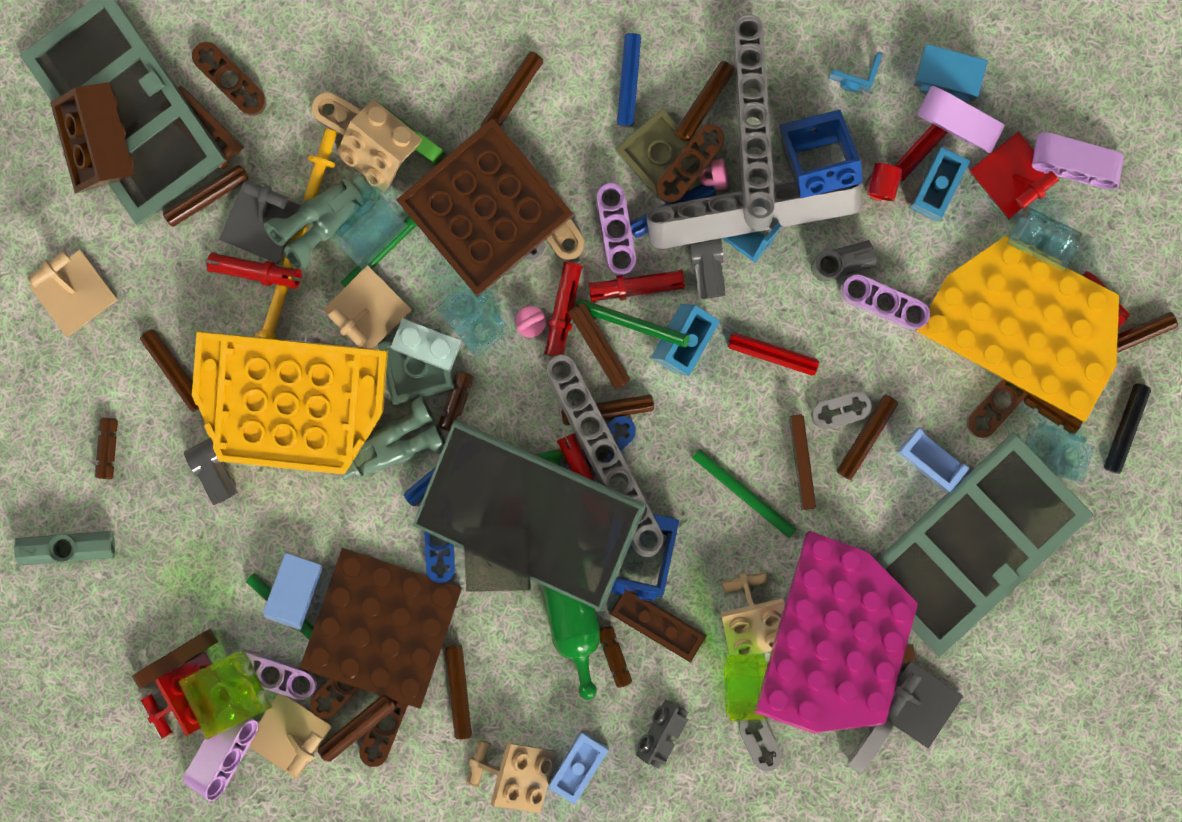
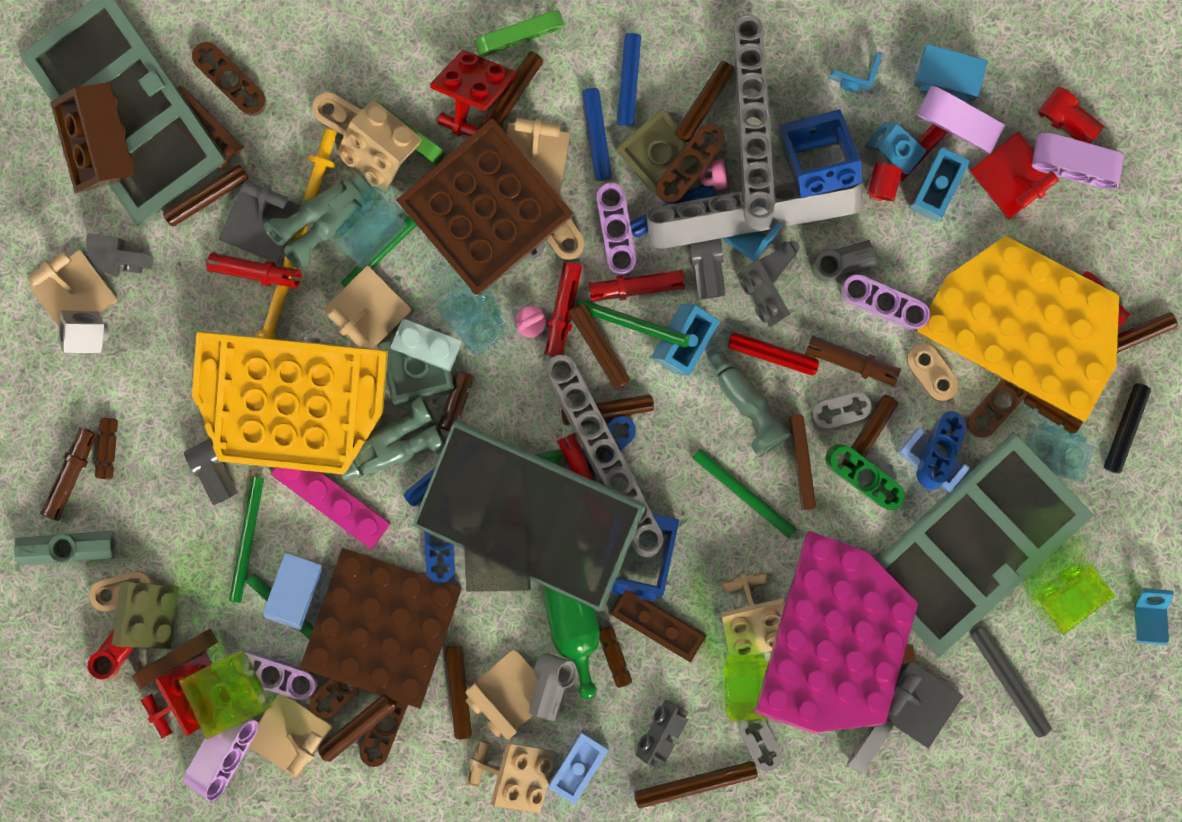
reddish brown axle [140,329,199,412] -> none
clear light blue brick [1007,206,1082,271] -> none
none -> reddish brown pin [40,427,98,521]
none -> brick [58,311,108,353]
none -> flat silver brick [86,233,153,277]
none -> red piece [87,629,135,680]
none -> tan plate [89,571,153,612]
none -> olive plate [112,581,179,649]
none -> green bar [229,476,264,603]
none -> dark pink plate [270,467,391,550]
none -> red plate [430,50,517,137]
none -> tan bracket [465,650,538,741]
none -> bright green beam [474,10,565,57]
none -> tan plate [506,117,571,195]
none -> light grey piece [529,653,577,721]
none -> blue axle [582,88,612,181]
none -> reddish brown axle [634,761,758,808]
none -> sand green piece [710,352,792,455]
none -> dark grey plate [739,241,800,327]
none -> reddish brown pin [805,335,901,387]
none -> green beam [825,444,905,510]
none -> dark azure bracket [865,122,926,174]
none -> tan plate [907,344,958,401]
none -> blue beam [916,411,967,490]
none -> dark grey axle [971,626,1052,738]
none -> clear neon green brick [1030,562,1115,635]
none -> red piece [1038,86,1105,144]
none -> dark azure bracket [1134,588,1174,645]

